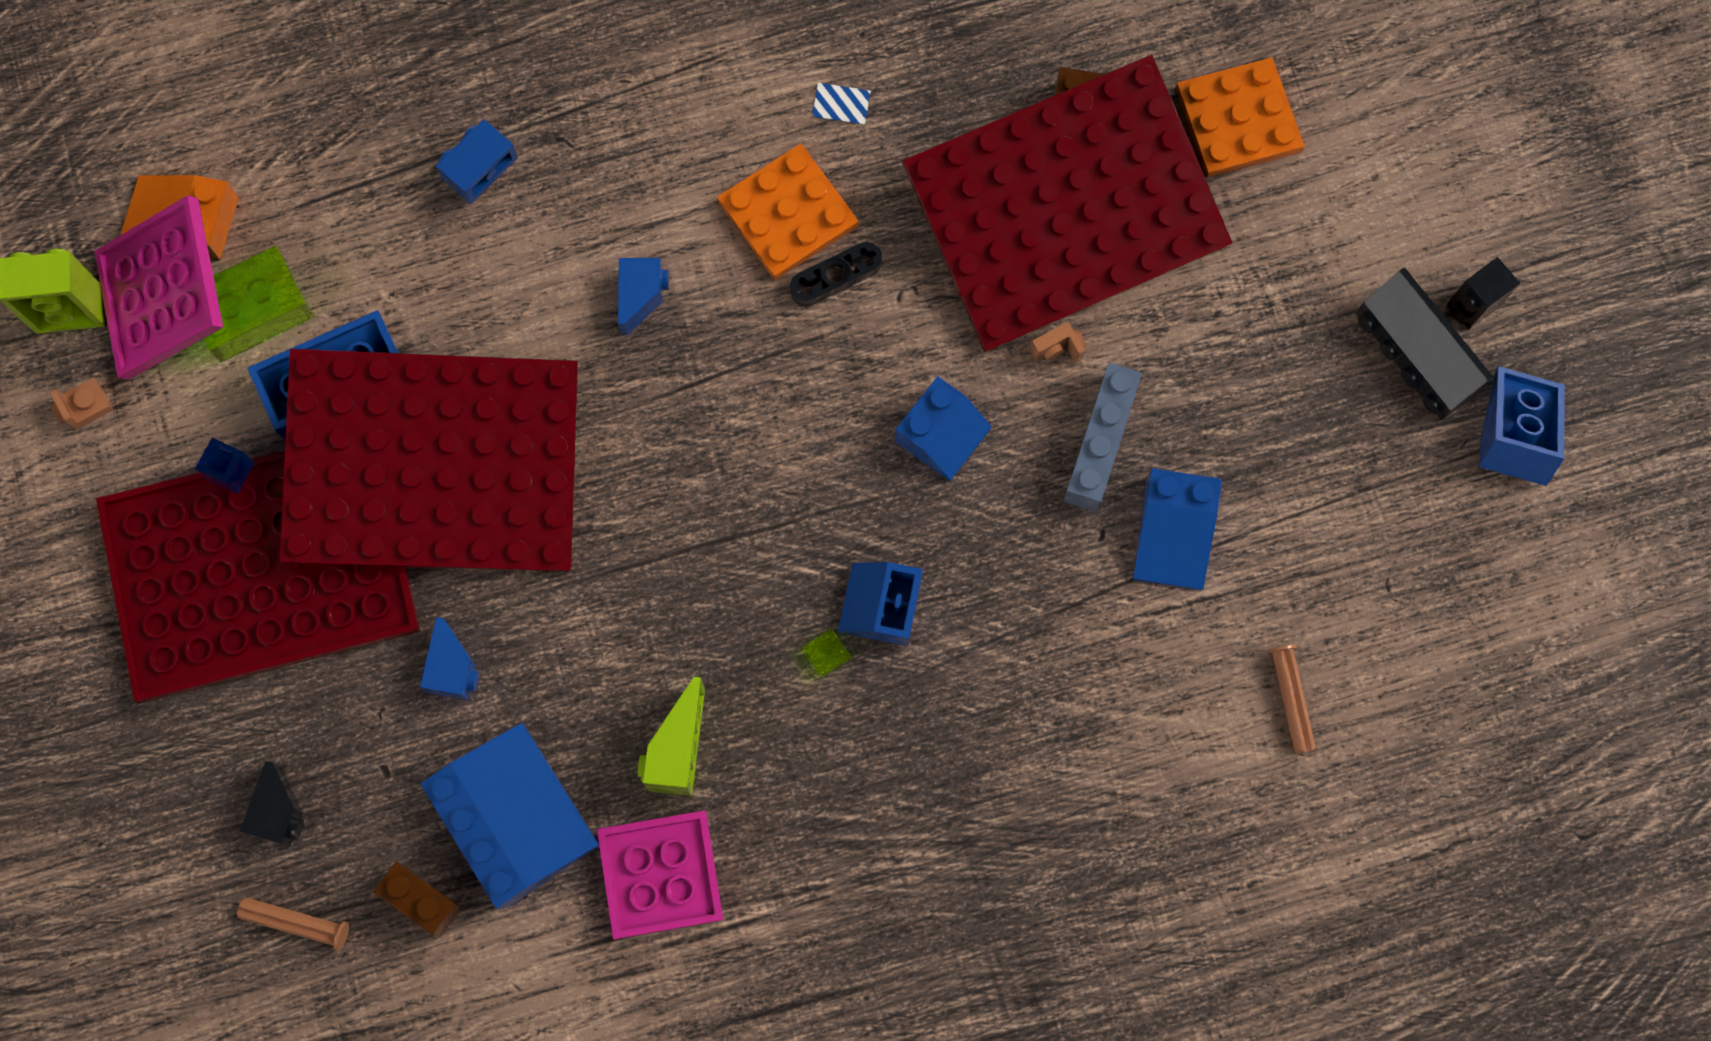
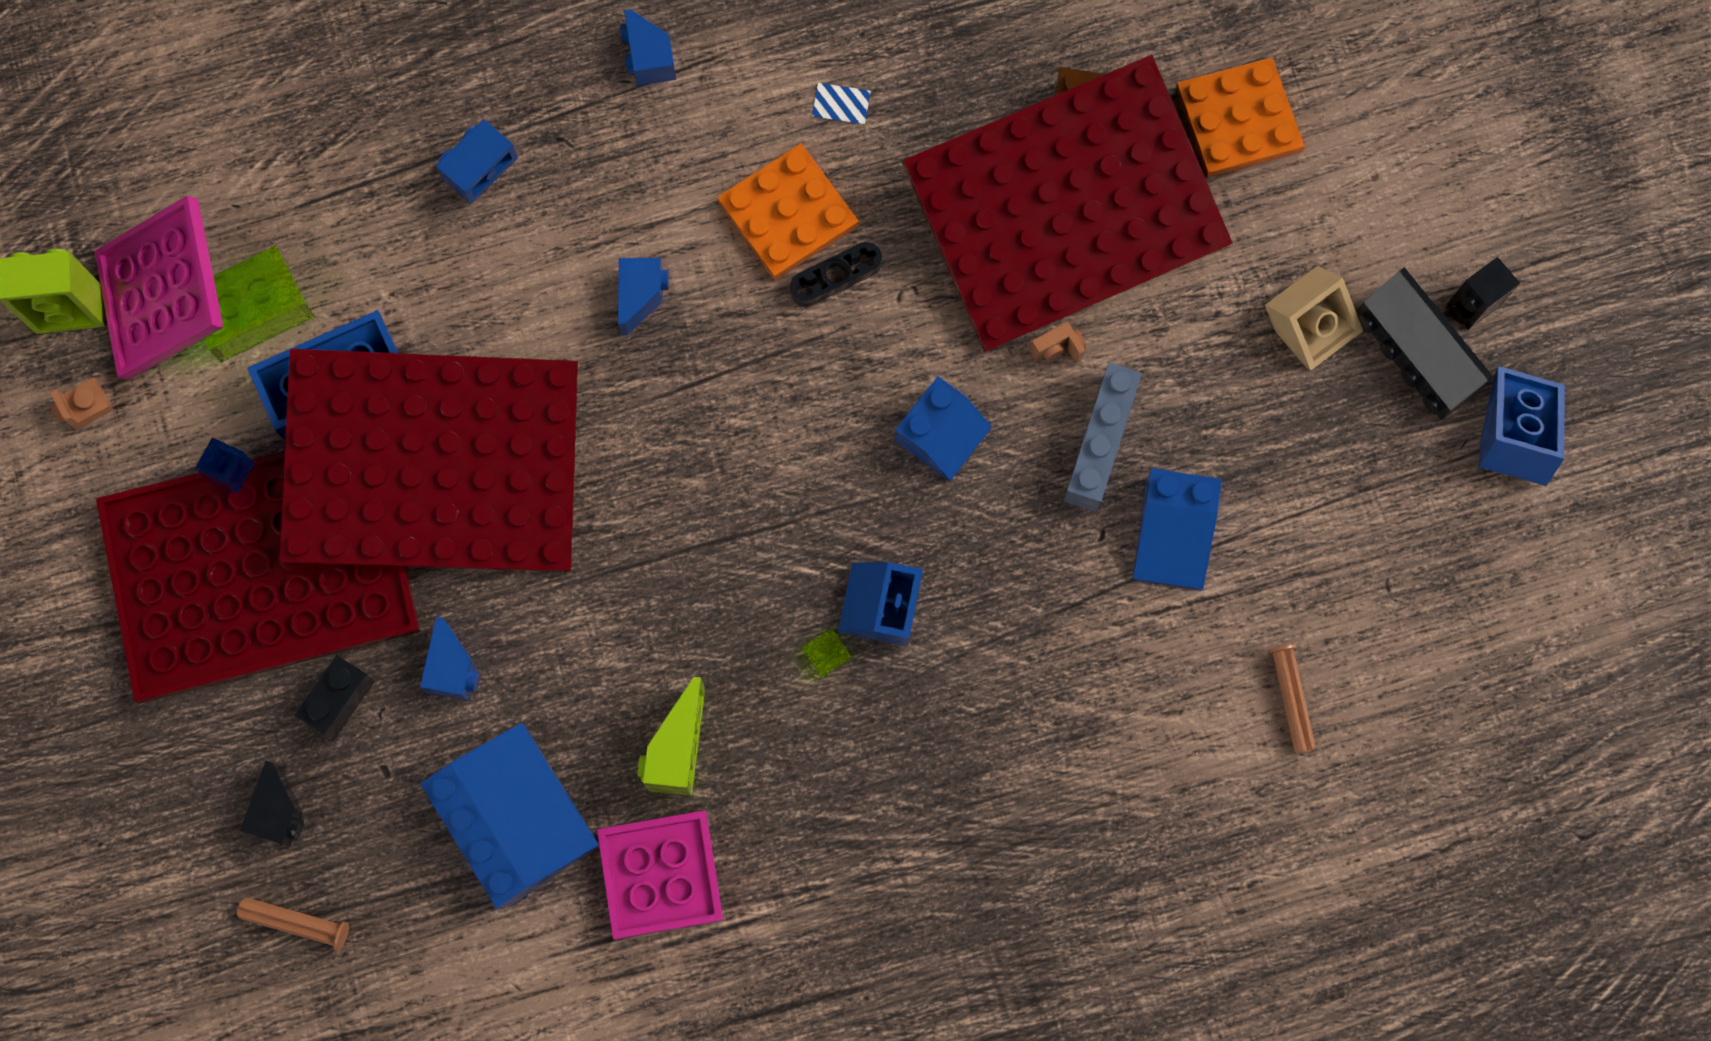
orange slope [120,175,239,260] -> none
reddish brown brick [373,861,462,938] -> none
none -> black brick [294,655,375,741]
none -> blue slope [620,9,676,86]
none -> tan slope [1265,266,1363,370]

